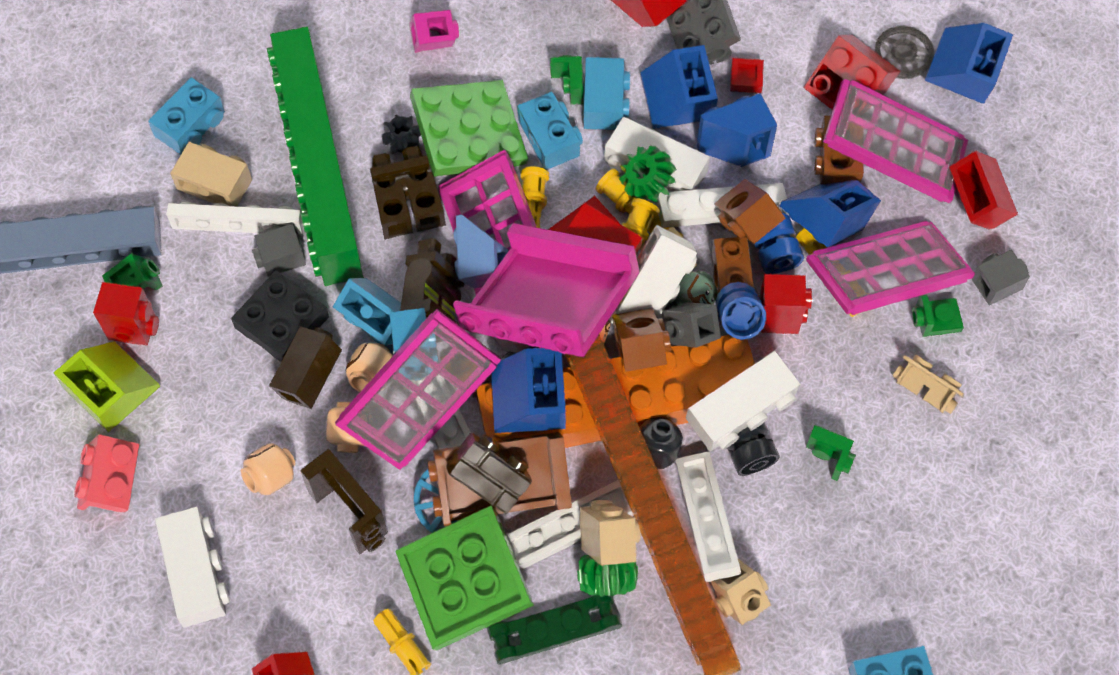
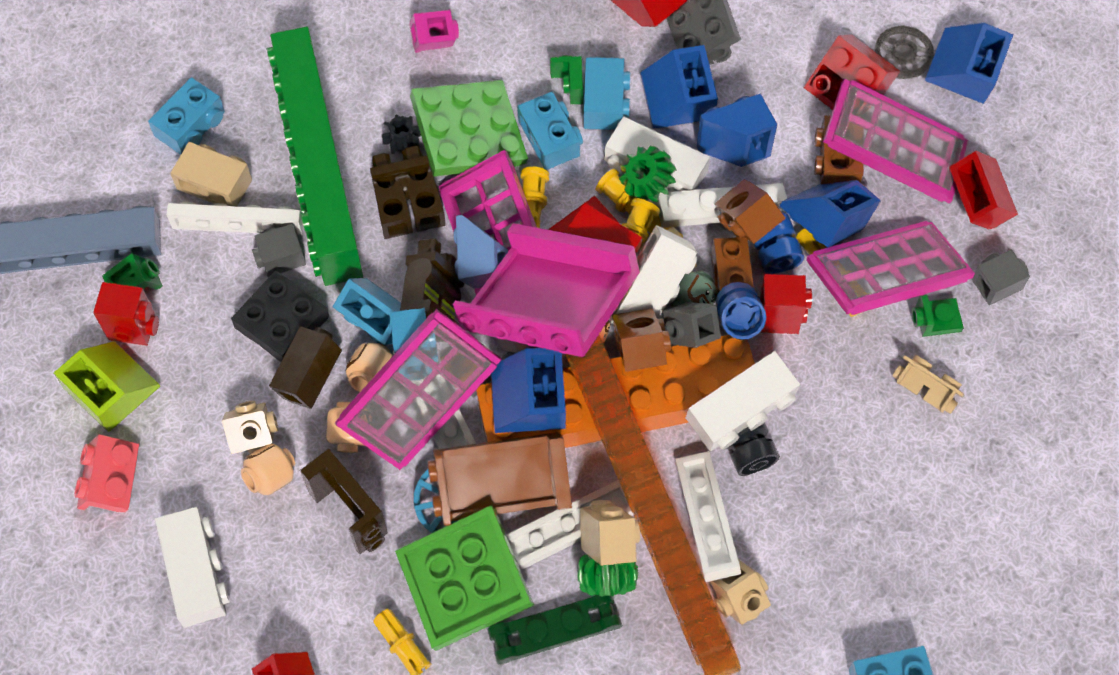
brick [446,432,532,514] -> none
black head [634,417,683,469] -> none
red plate [730,58,764,94] -> none
green bracket [806,425,856,481] -> none
none -> brick [222,401,278,454]

